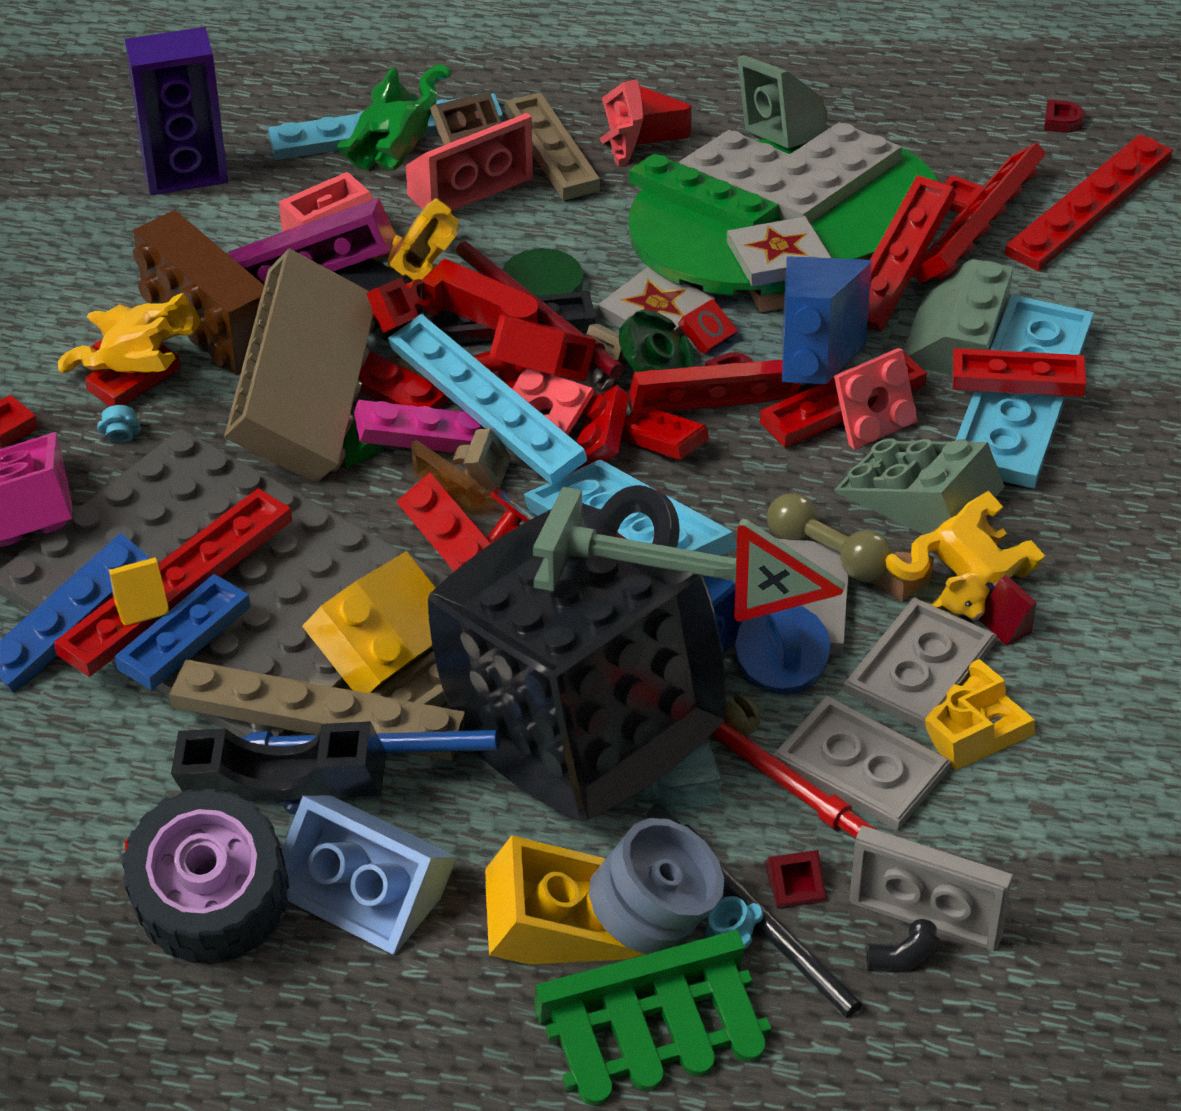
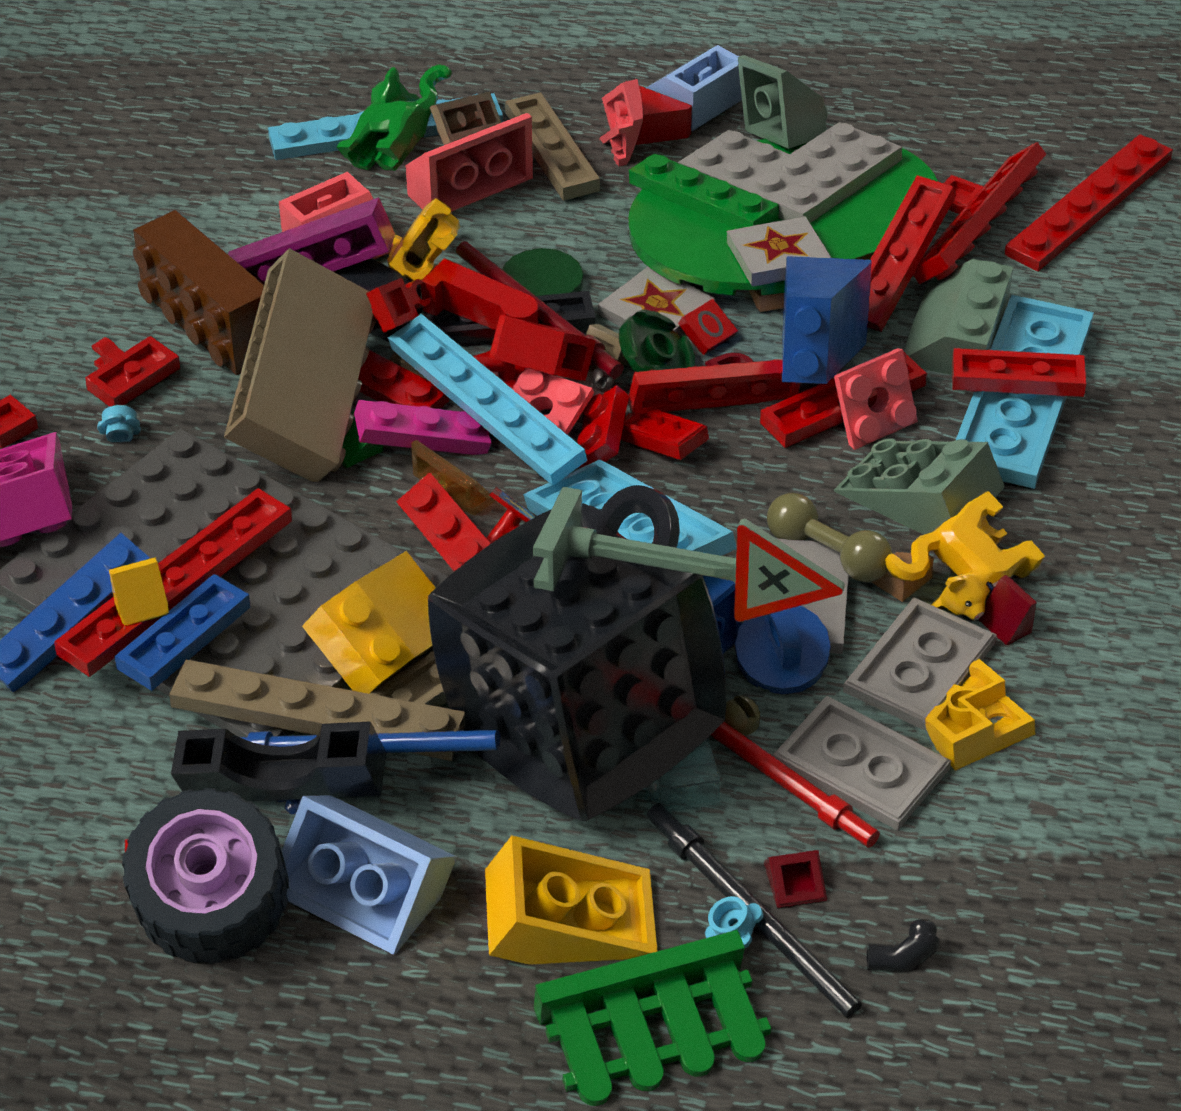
yellow animal [58,293,202,374] -> none
dark purple brick [125,27,228,195] -> none
dark tan tile [453,428,511,491] -> none
sand blue wheel [589,818,724,954] -> none
light grey tile [849,825,1013,951] -> none
dark red tile [1044,99,1085,133] -> none
none -> light blue slope [646,45,742,131]

